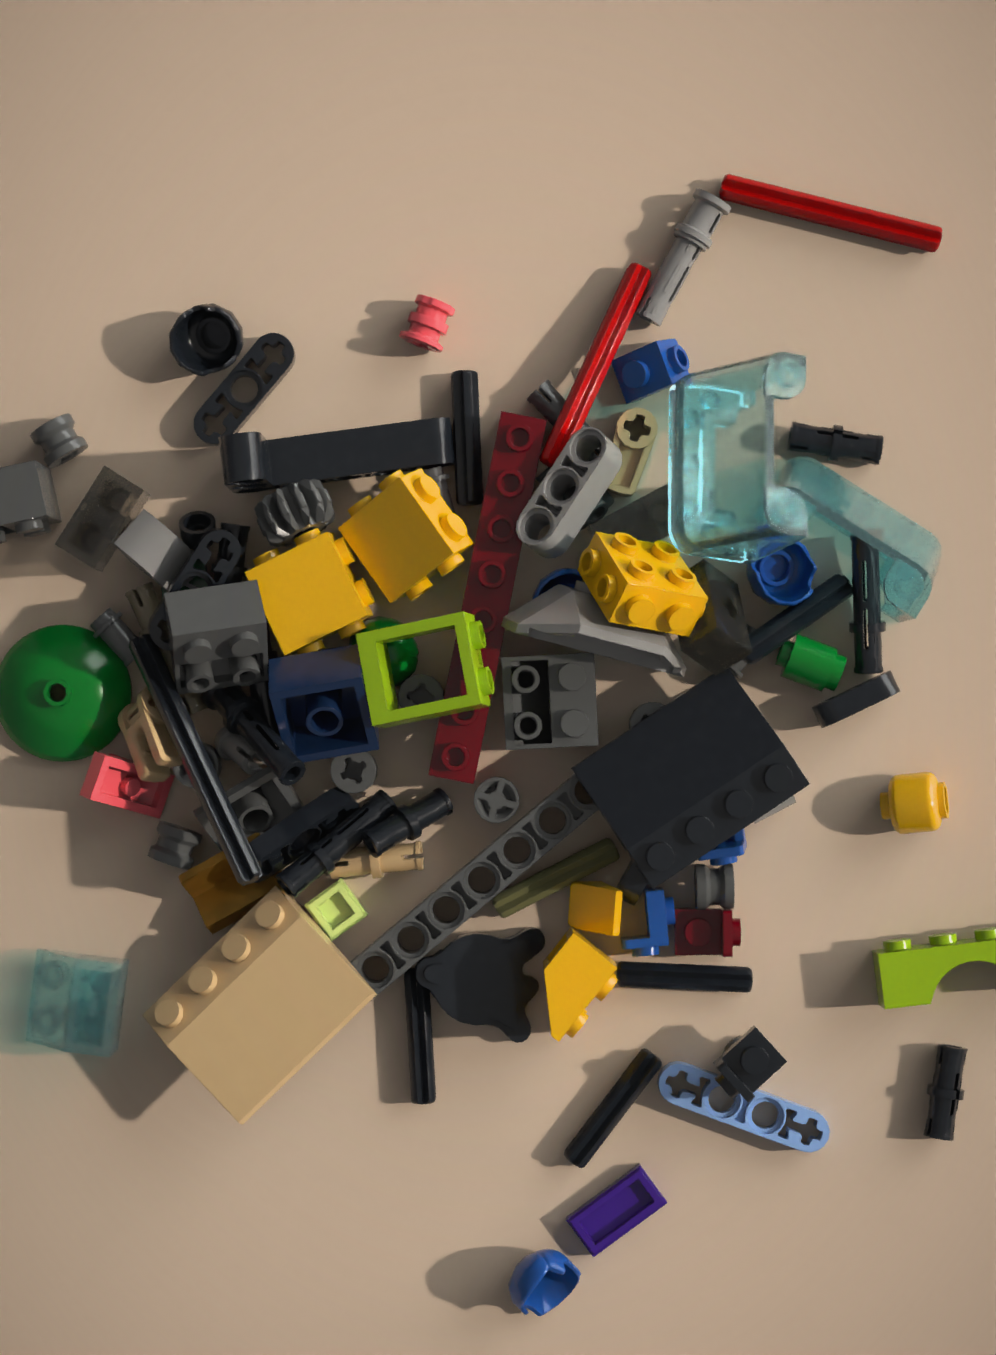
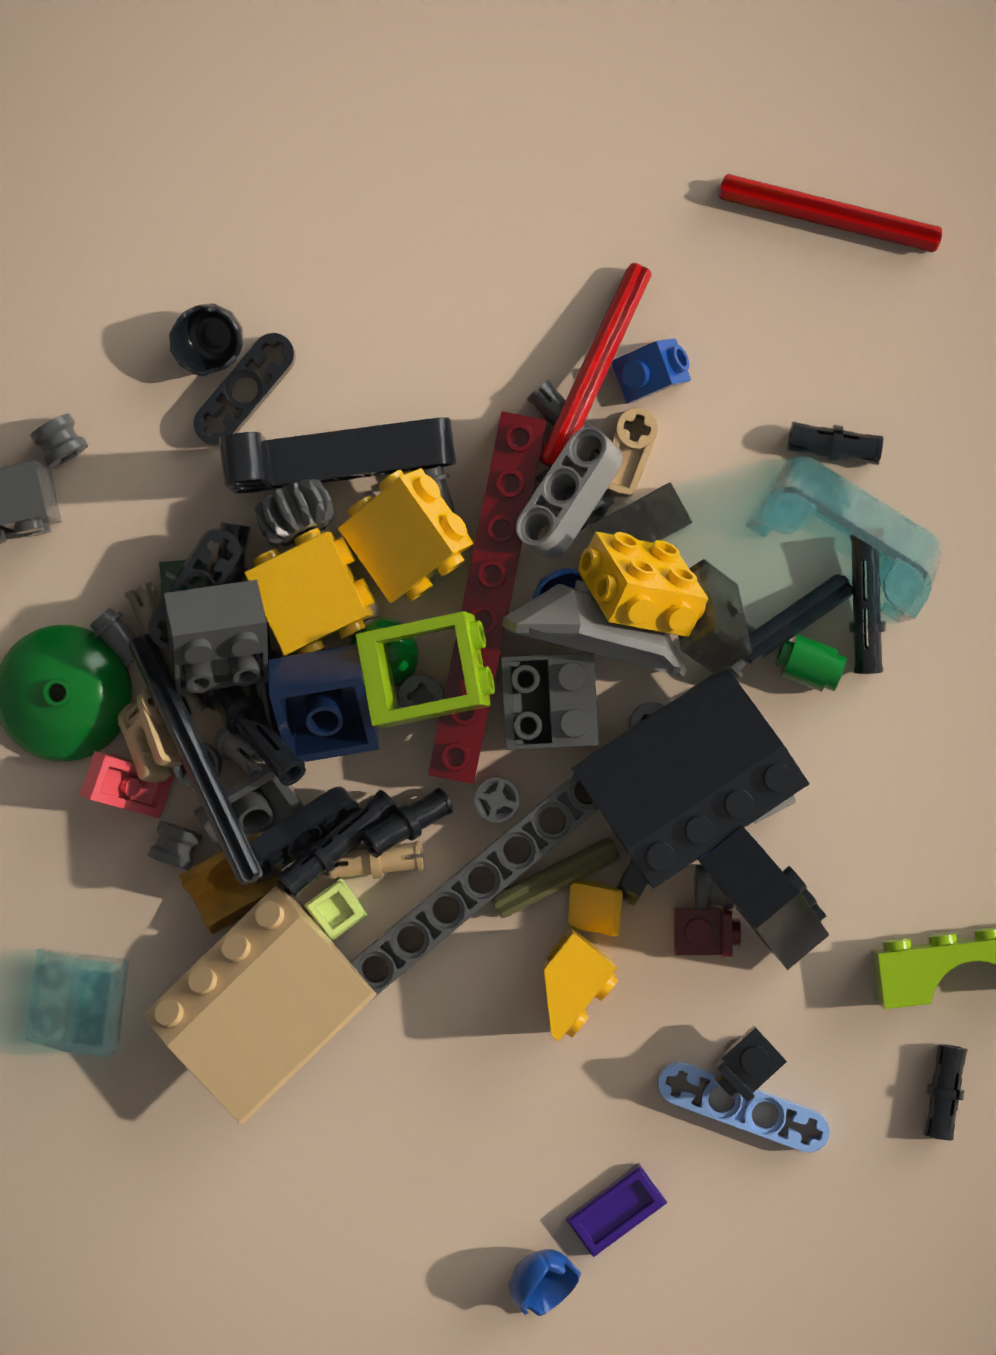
clear smoke brick [55,465,150,572] -> none
light grey brick [114,509,192,590] -> none
black hinge [179,511,216,550] -> none
dark grey wheel [330,751,378,793] -> none
coral bush [399,294,455,353] -> none
black axle [404,968,436,1105] -> none
black tile [414,927,545,1043] -> none
black axle [451,370,483,506] -> none
black axle [564,1048,662,1168] -> none
black axle [616,961,753,993] -> none
blue bracket [620,887,676,957] -> none
light grey pin [635,188,731,327] -> none
clear light blue windscreen [668,352,807,564] -> none
blue hair [746,536,817,606] -> none
black beam [812,670,900,728] -> none
yellow head [880,772,949,834] -> none
none -> black wedge [699,825,829,970]

